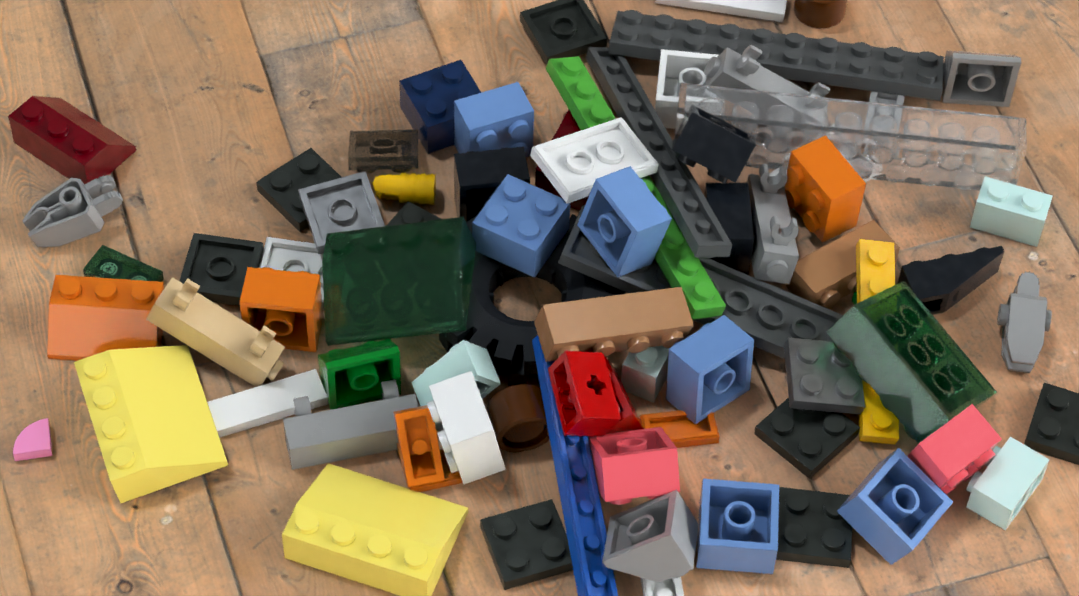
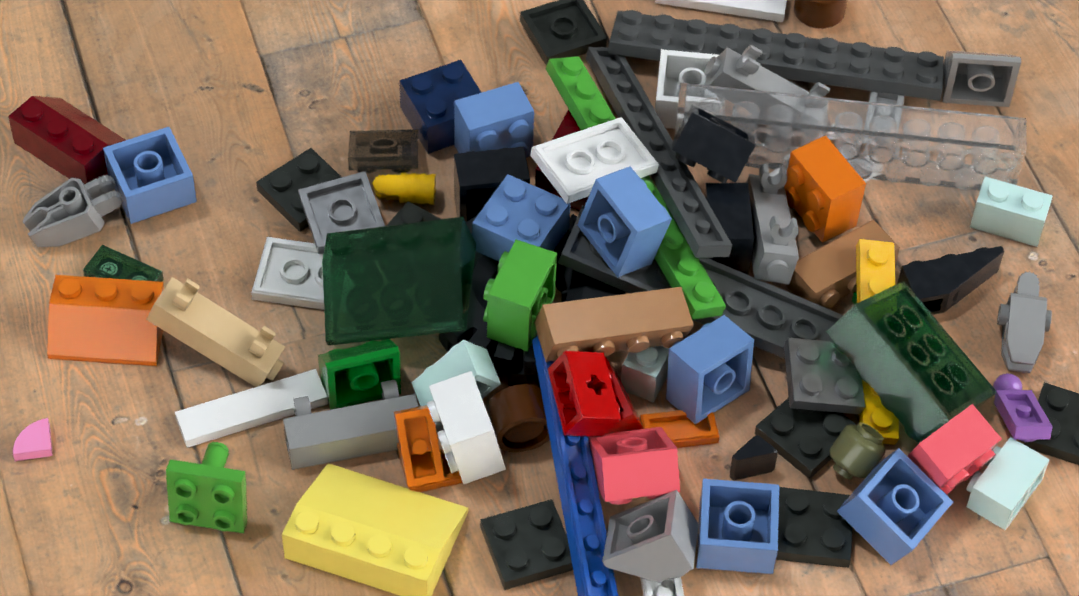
light yellow slope [74,345,228,504] -> none
pearl dark grey plate [179,233,264,306] -> none
orange brick [240,267,323,352] -> none
none -> medium blue brick [103,127,197,224]
none -> bright green plate [166,442,248,534]
none -> bright green brick [483,239,557,352]
none -> black slope [730,435,778,480]
none -> olive head [829,422,886,480]
none -> medium lavender plate [993,373,1053,442]

